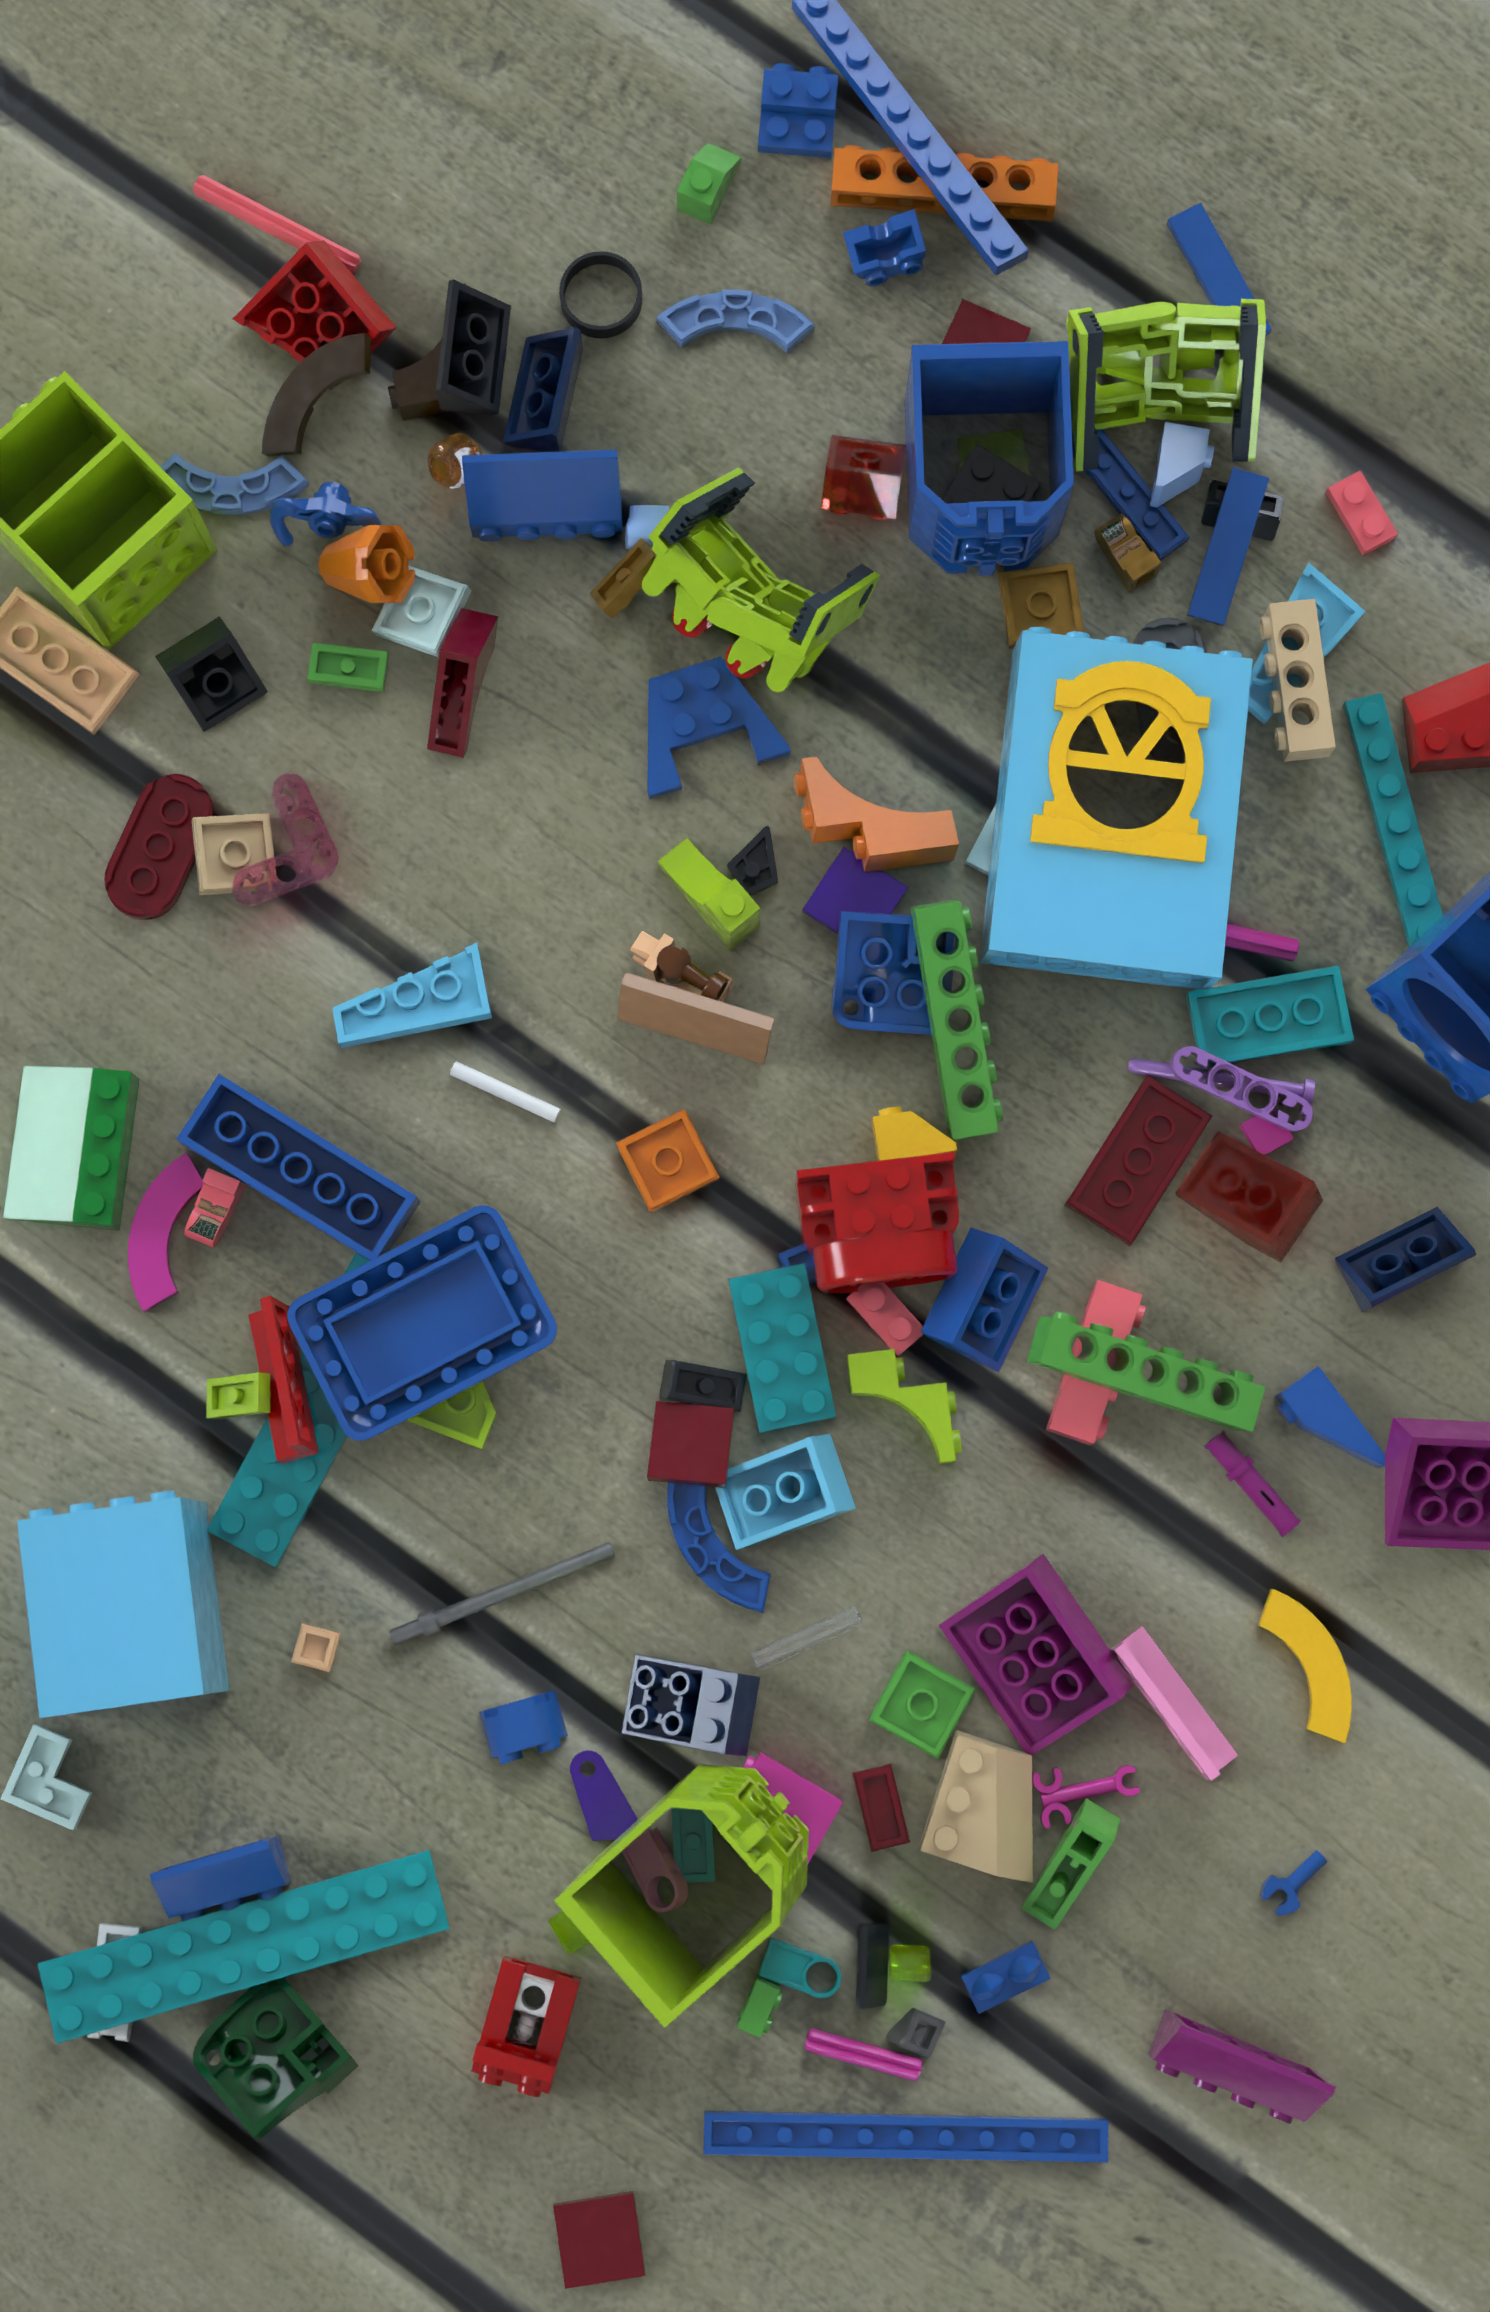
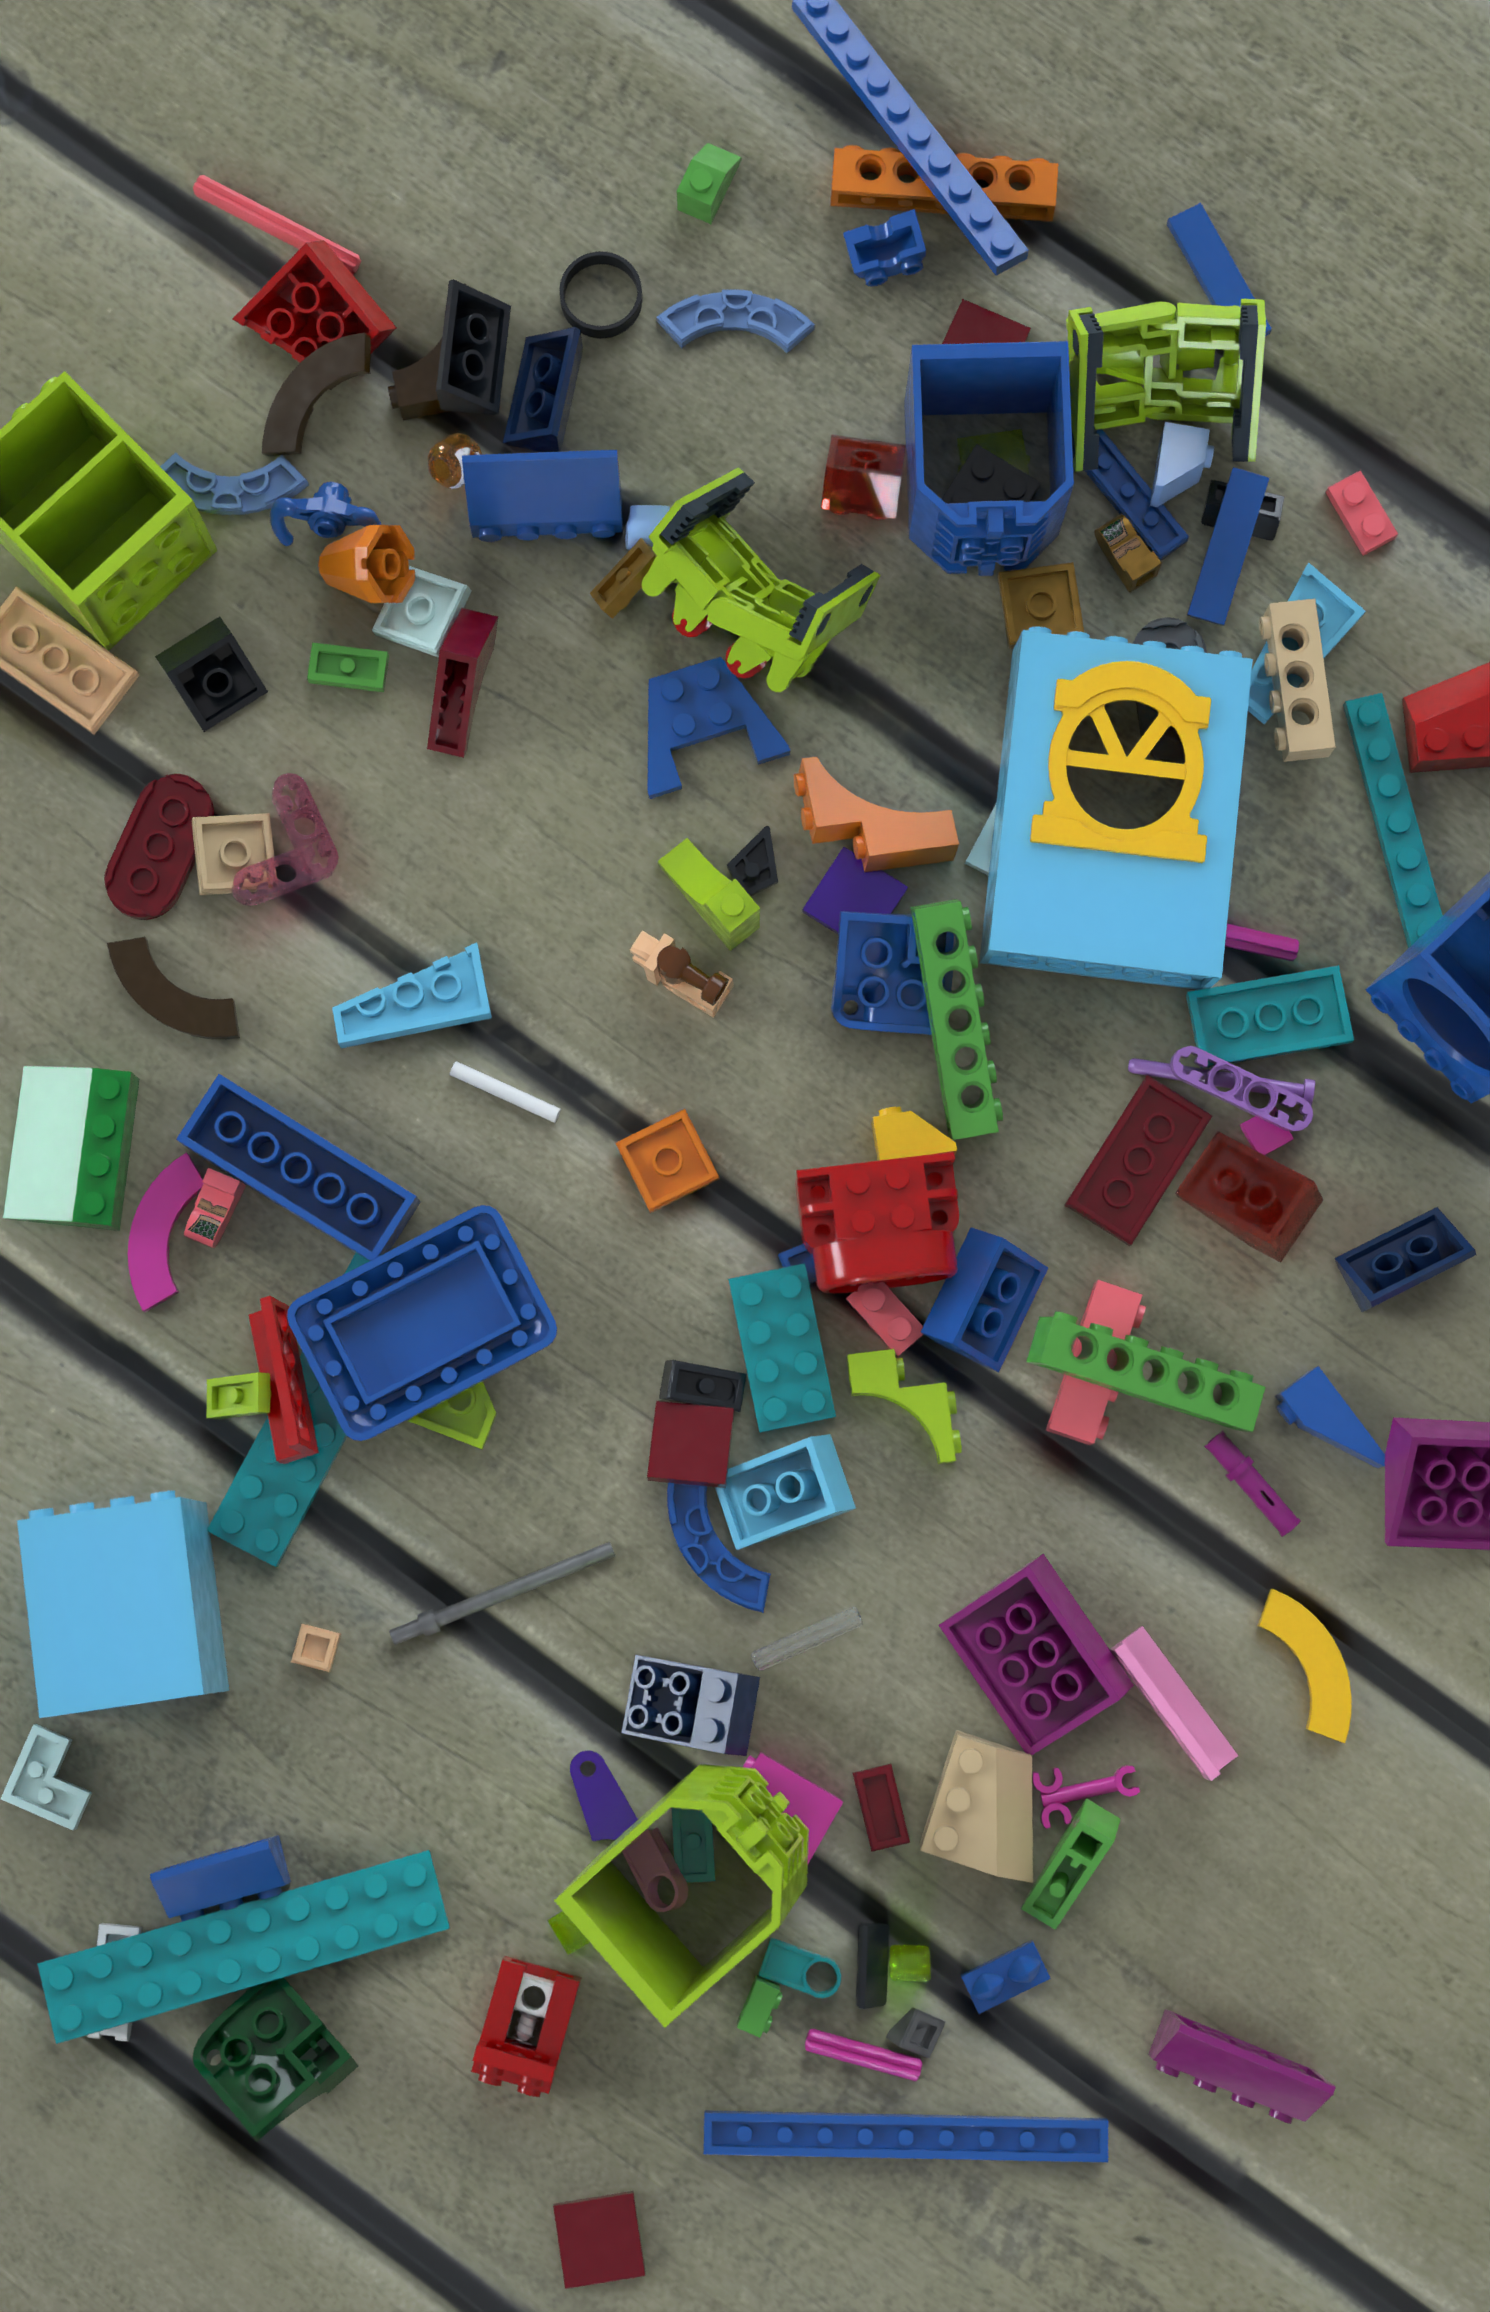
blue cylinder [479,1690,568,1764] -> none
medium nougat tile [617,973,775,1065] -> none
blue plate [758,63,838,158] -> none
bright green tile [868,1650,976,1759] -> none
blue bar [1260,1850,1328,1915] -> none
none -> dark brown tile [107,937,240,1039]

